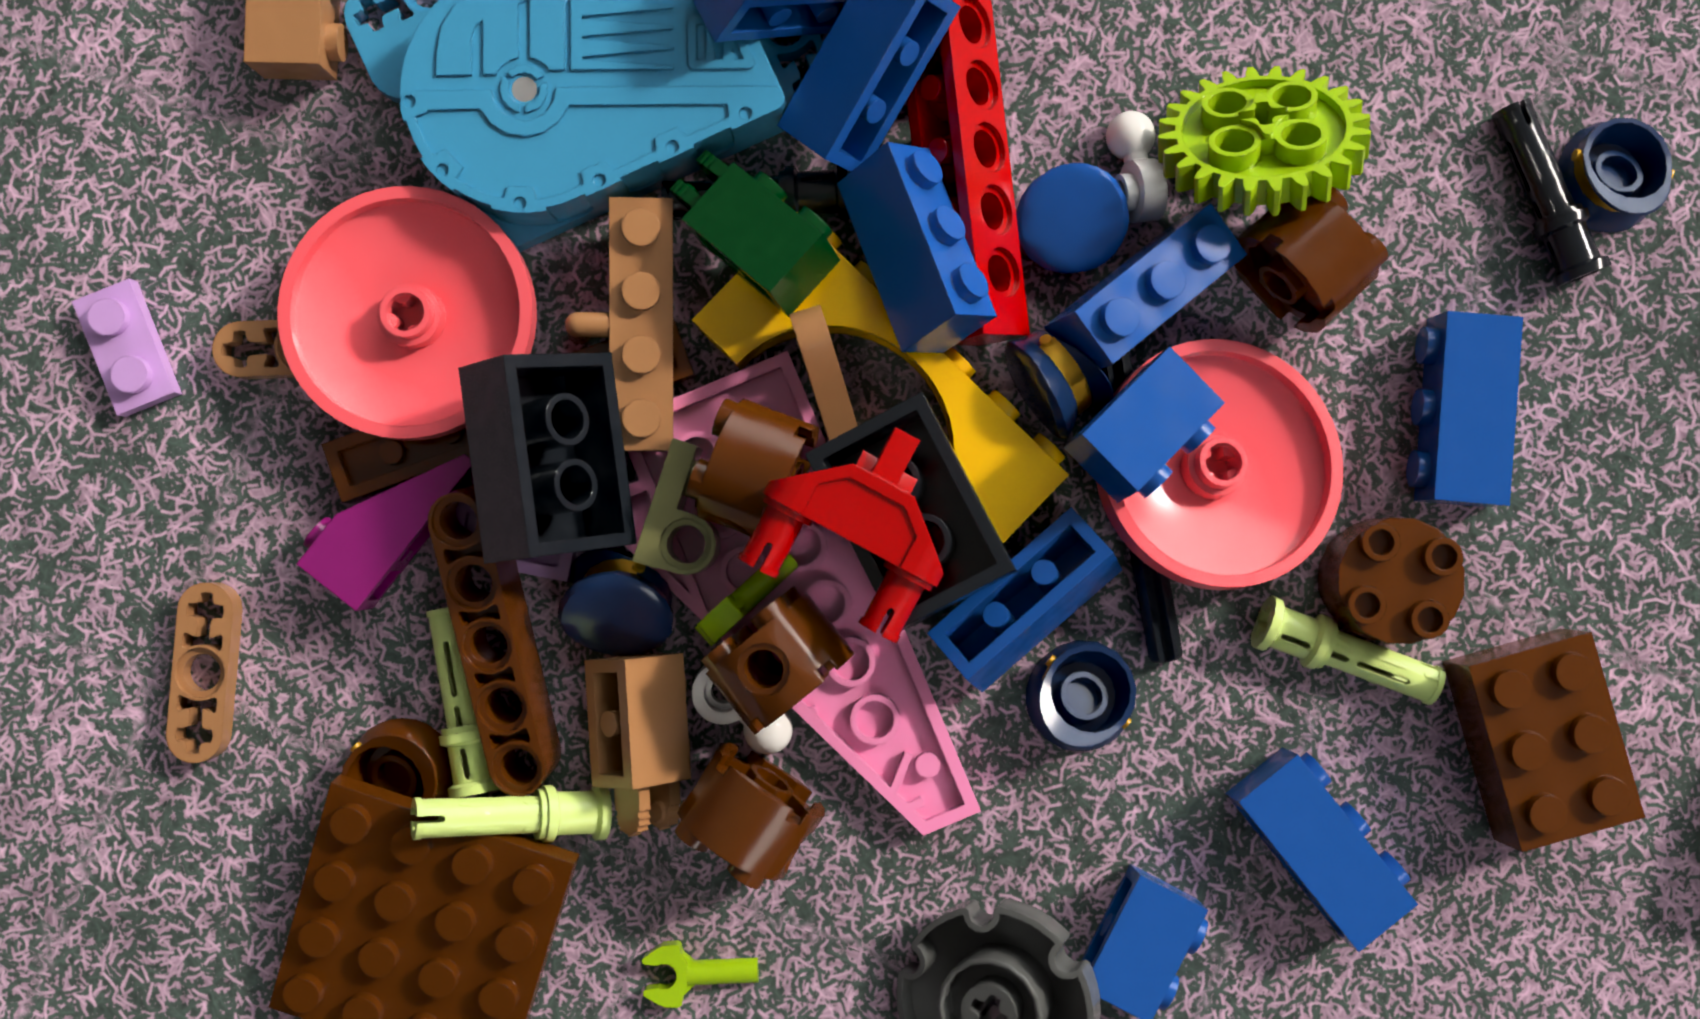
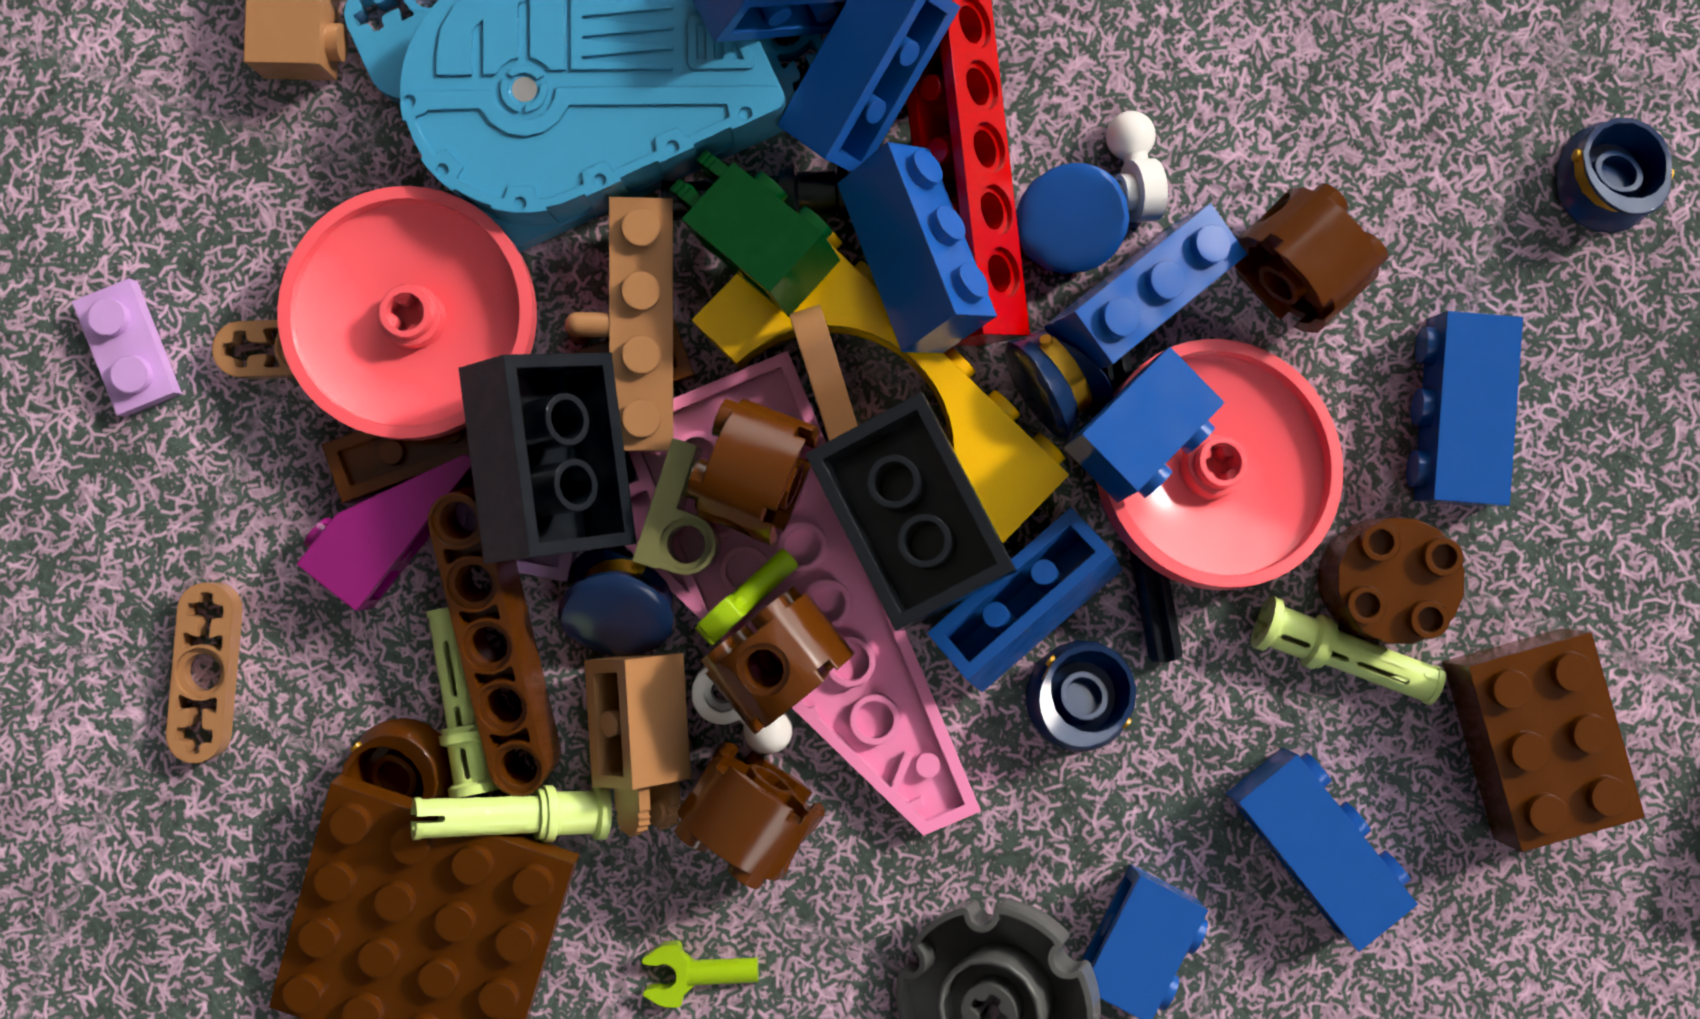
red connector [737,427,944,643] -> none
lime gear [1158,66,1371,216] -> none
black pin [1491,98,1612,288] -> none

